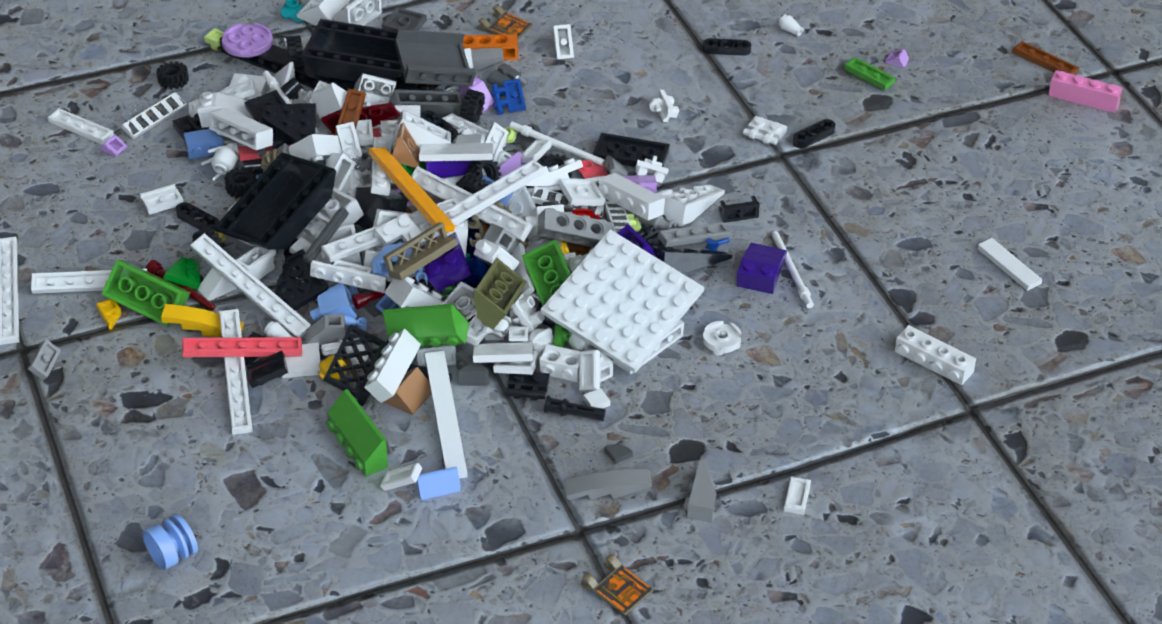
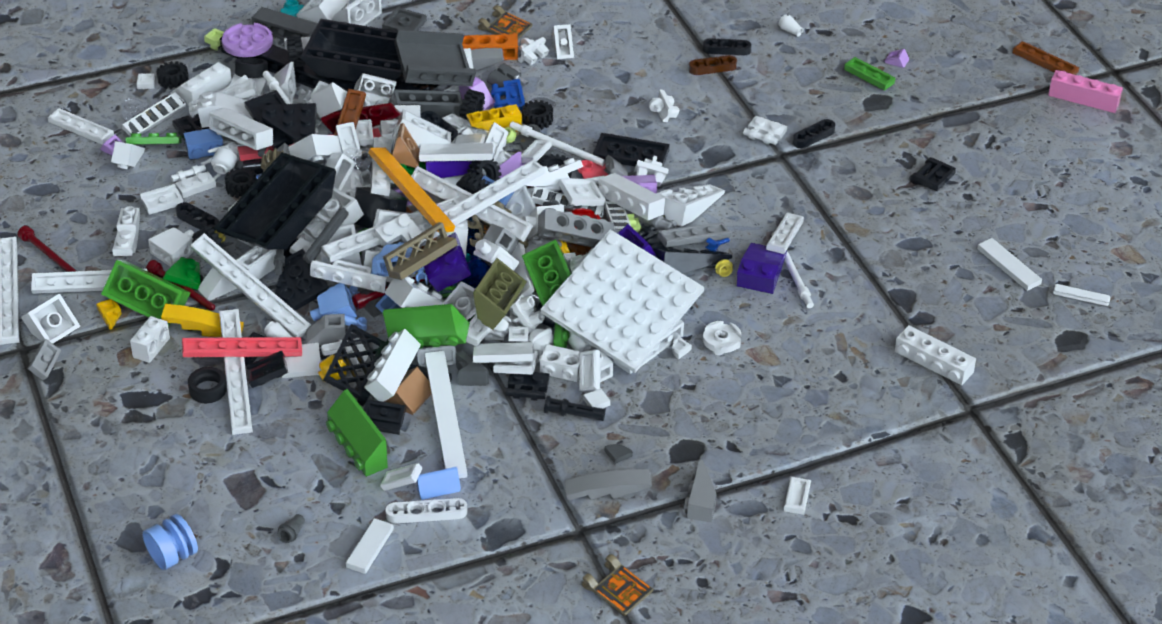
black piece [280,77,304,100] -> none
black hinge [718,196,760,223] -> none
none -> dark red piece [17,225,77,272]
none -> white slope [21,294,80,344]
none -> white slope [111,141,145,169]
none -> white slope [113,206,140,256]
none -> bright green plate [126,133,182,144]
none -> white brick [130,316,170,363]
none -> white tile [136,73,156,89]
none -> white torso [148,228,194,267]
none -> white slope [170,62,232,106]
none -> white plate [170,164,216,198]
none -> black tyre [188,367,227,404]
none -> black tyre [235,58,268,78]
none -> dark grey brick [251,7,318,40]
none -> dark grey cone [277,514,305,543]
none -> white tile [346,518,394,574]
none -> black plate [364,399,406,435]
none -> white beam [385,498,468,524]
none -> yellow slope [466,104,522,132]
none -> white hips [518,37,549,66]
none -> black tyre [522,100,553,130]
none -> white tile [672,336,692,360]
none -> reddish brown beam [689,55,737,75]
none -> light yellow plate [715,259,733,277]
none -> white tile [766,212,804,254]
none -> black plate [910,157,956,191]
none -> white axle [1053,284,1110,306]

